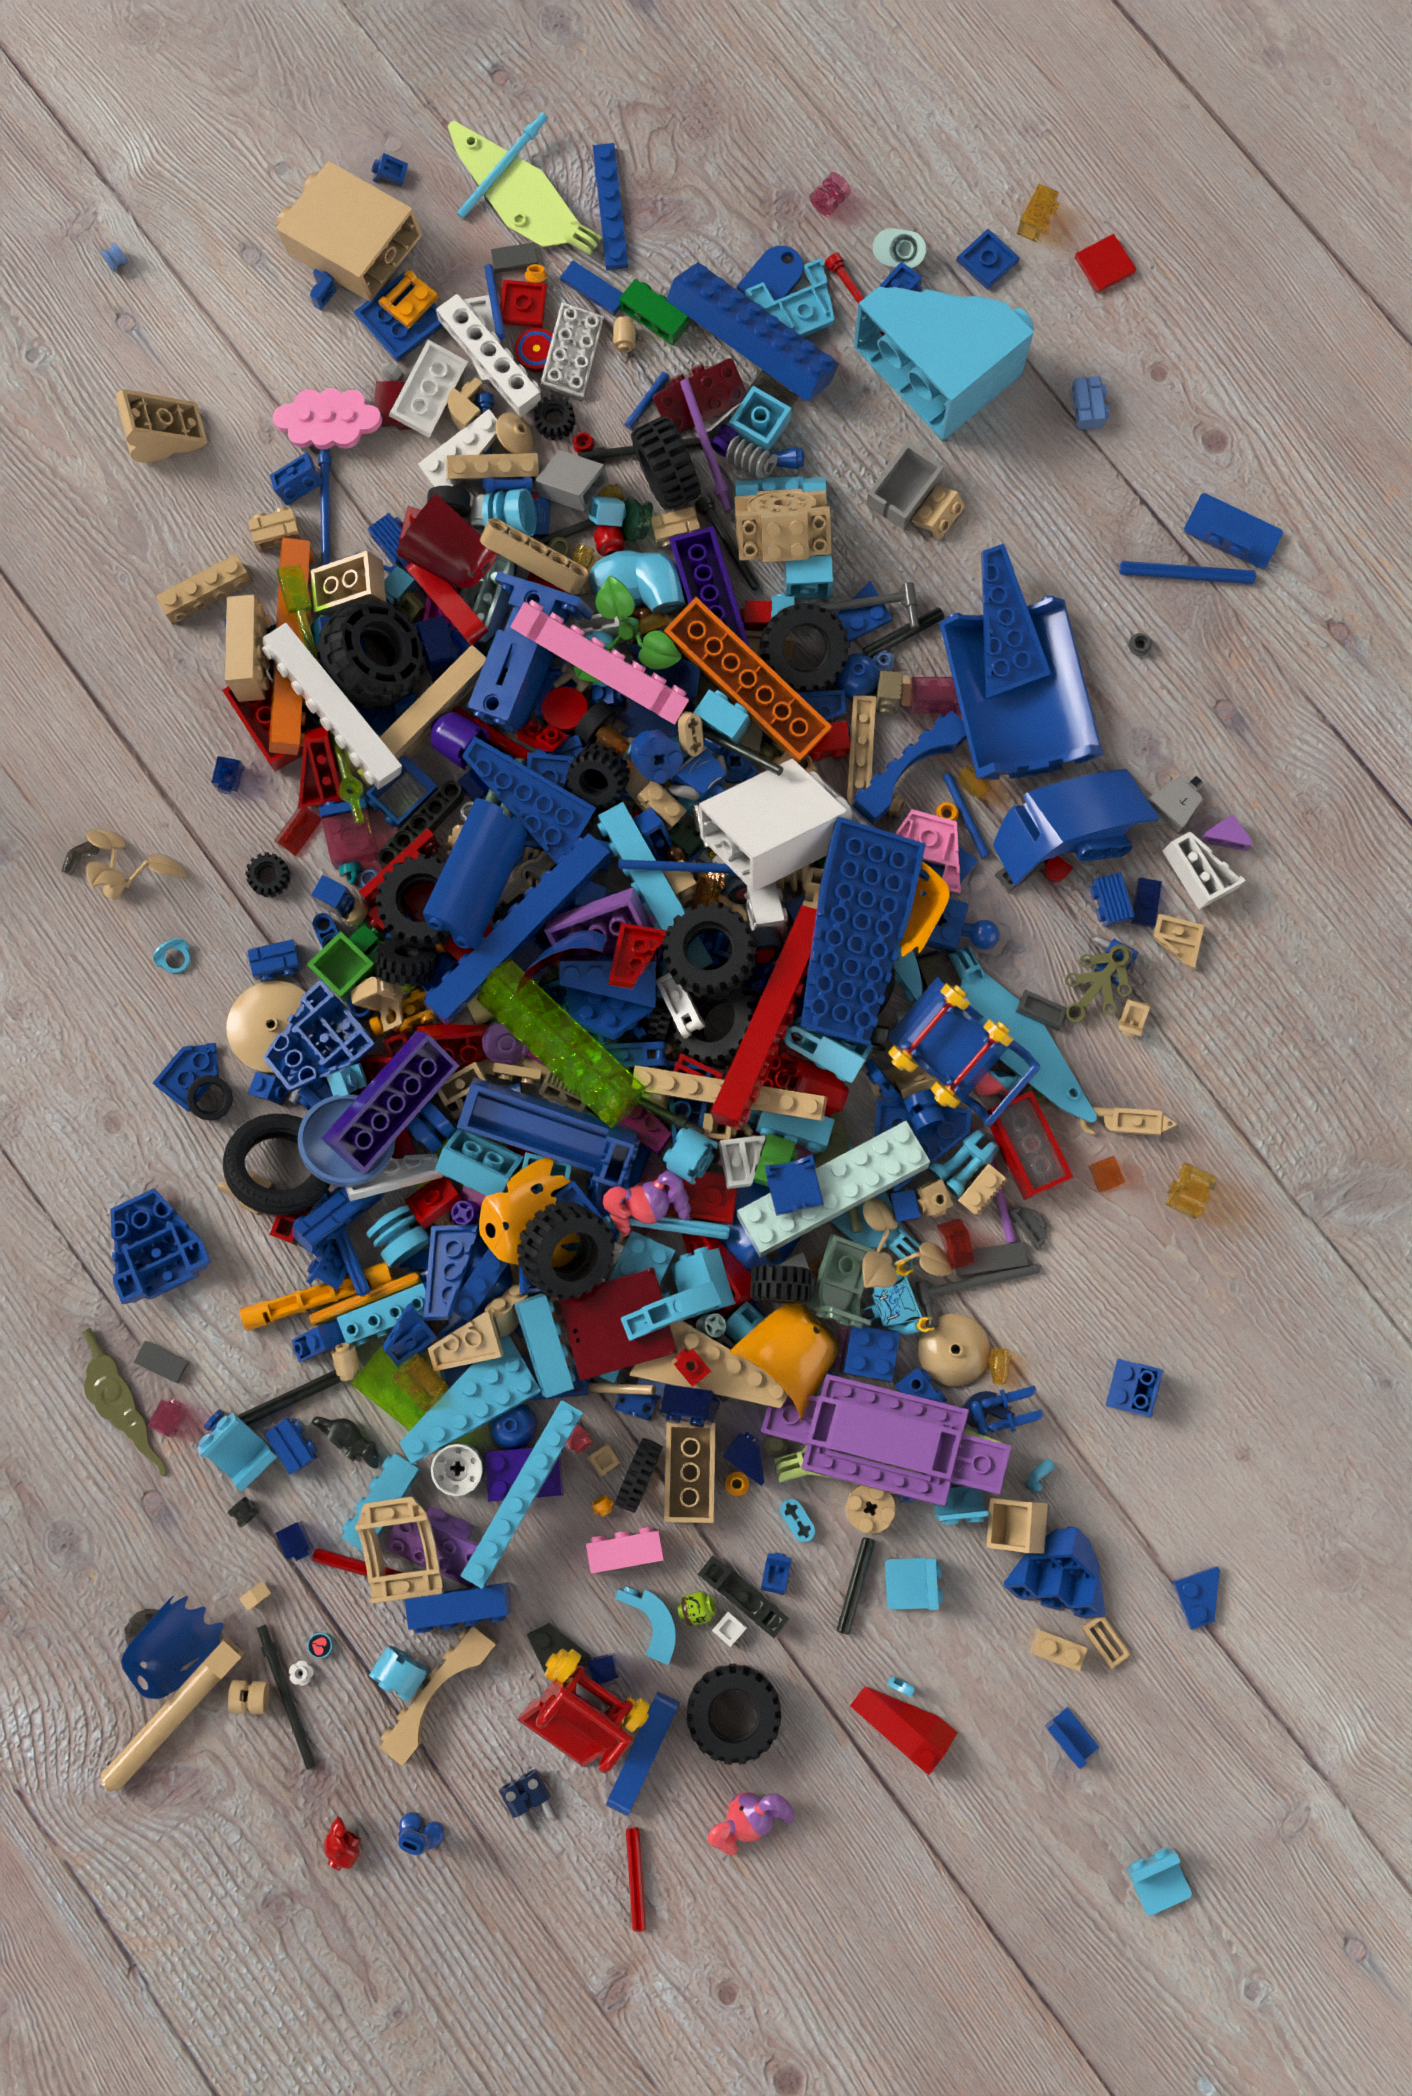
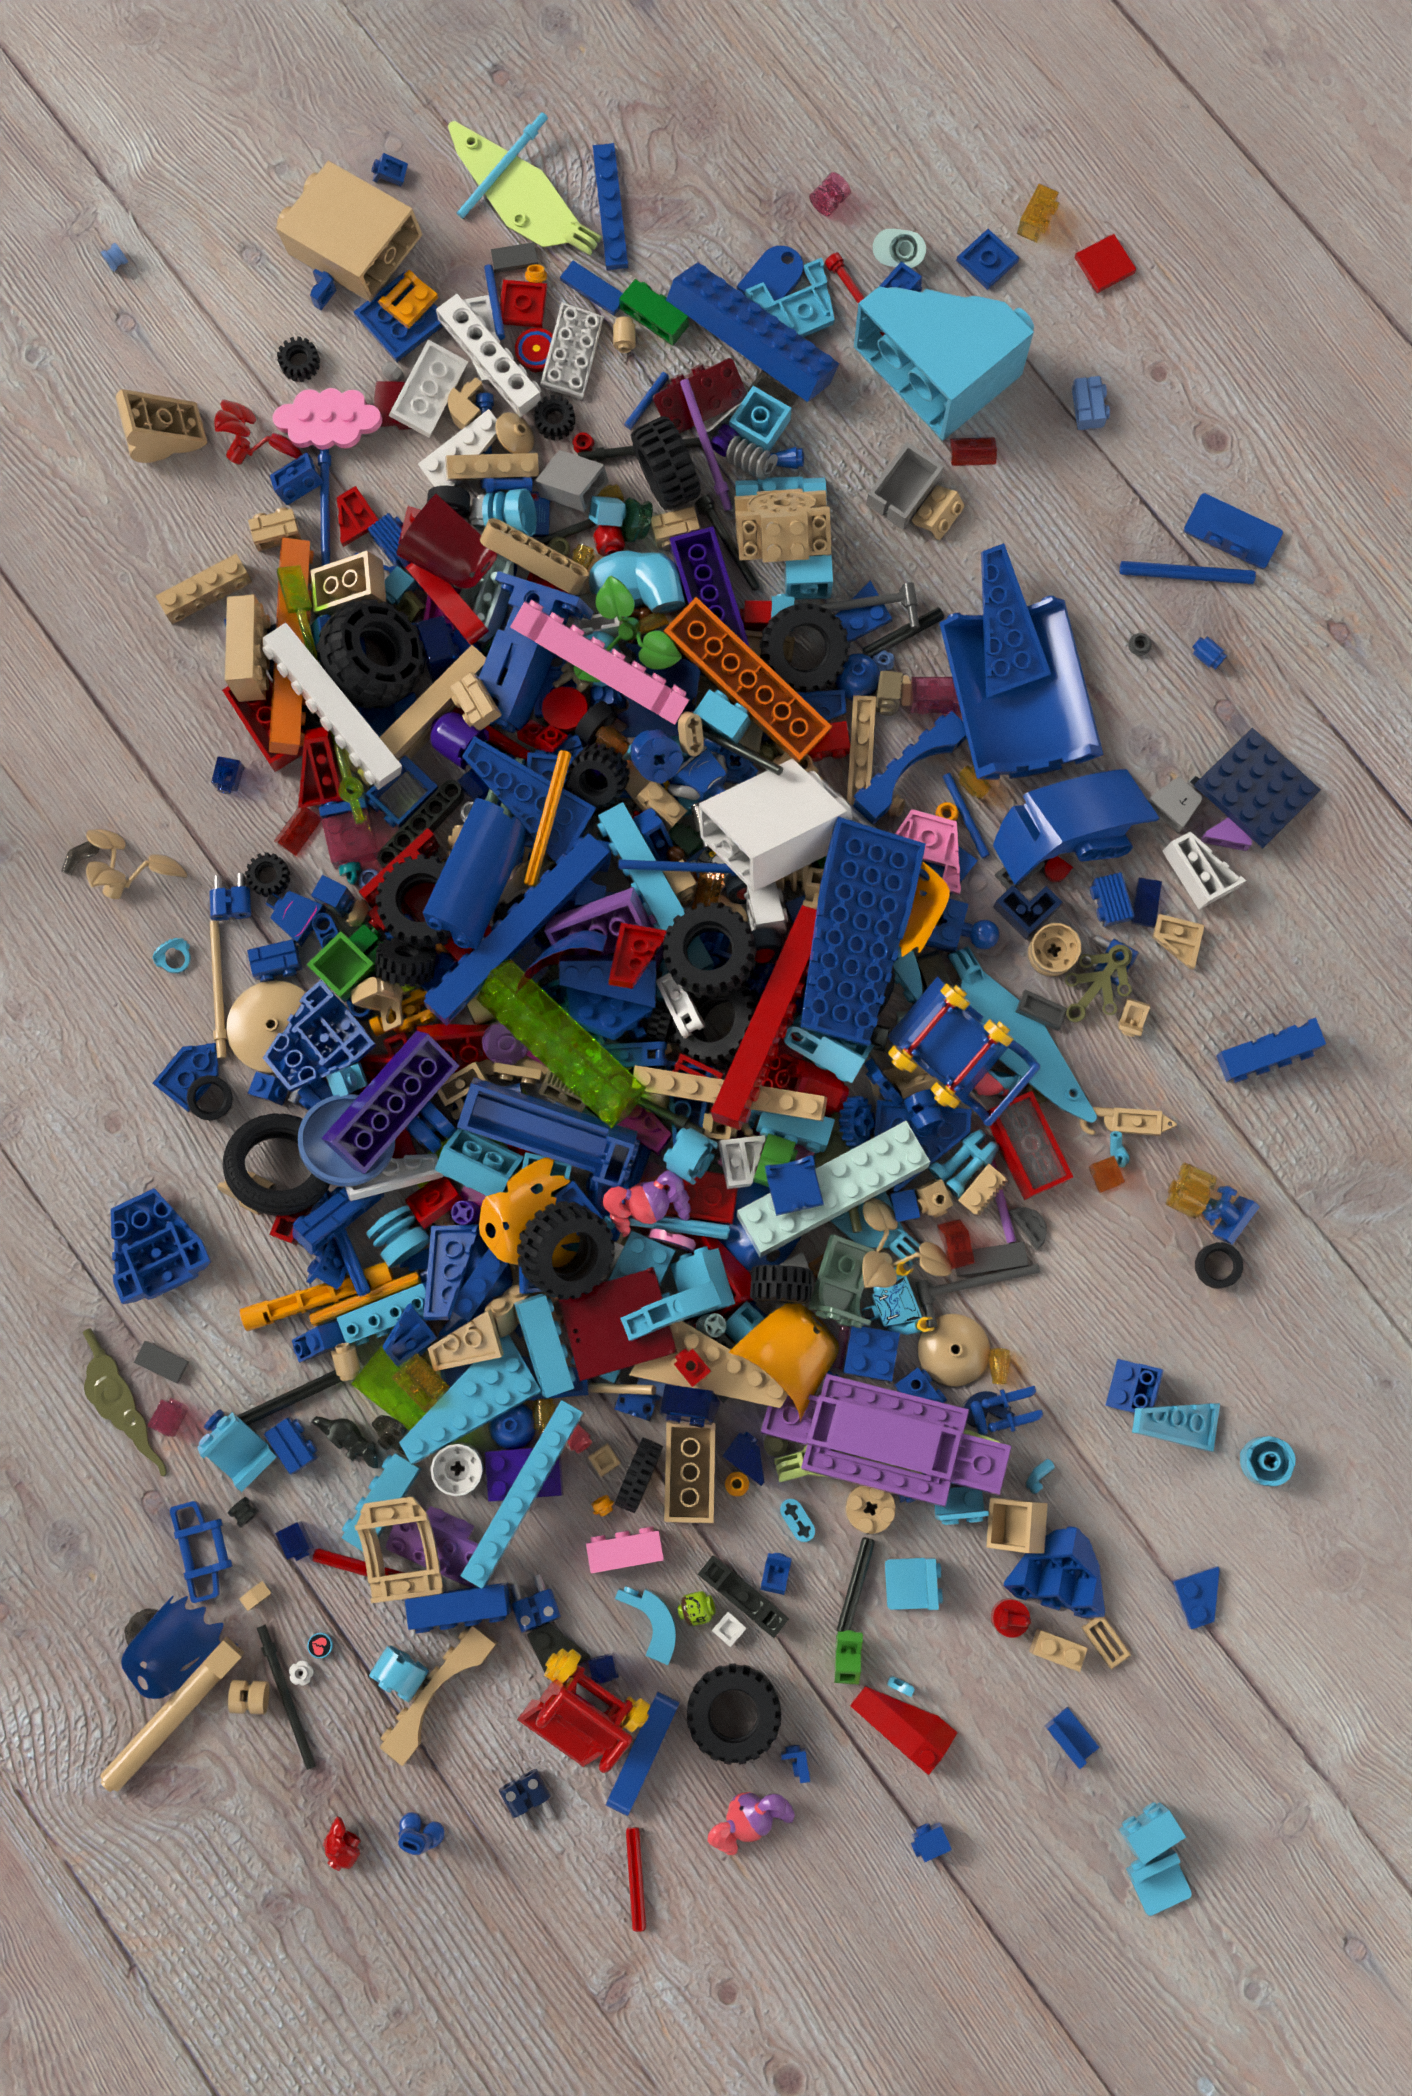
none -> blue bar [170,1501,233,1603]
none -> blue piece [209,873,251,921]
none -> tan bar [210,921,228,1059]
none -> red plant [214,399,302,465]
none -> blue torso [266,891,326,947]
none -> black tyre [277,336,320,382]
none -> red wing [337,486,379,547]
none -> clear smoke dish [372,1415,409,1456]
none -> tan brick [450,672,502,730]
none -> blue piece [510,1574,561,1633]
none -> light orange axle [524,750,571,887]
none -> clear yellow brick [532,1398,556,1434]
none -> bright pink tile [648,1229,696,1252]
none -> blue bracket [781,1745,810,1783]
none -> bright green brick [834,1630,863,1684]
none -> blue gear [839,1096,875,1148]
none -> blue brick [911,1822,952,1863]
none -> clear red slope [950,437,997,466]
none -> red piece [991,1598,1031,1638]
none -> dark blue brick [993,885,1063,940]
none -> tan wheel [1028,923,1081,977]
none -> medium azure arm [1110,1131,1130,1168]
none -> medium azure piece [1118,1802,1186,1865]
none -> medium azure wing [1132,1403,1220,1452]
none -> blue brick [1192,636,1227,670]
none -> dark blue plate [1194,727,1321,849]
none -> black tyre [1195,1242,1243,1288]
none -> blue piece [1202,1186,1260,1245]
none -> blue wedge [1216,1017,1326,1083]
none -> medium azure brick [1240,1436,1296,1486]

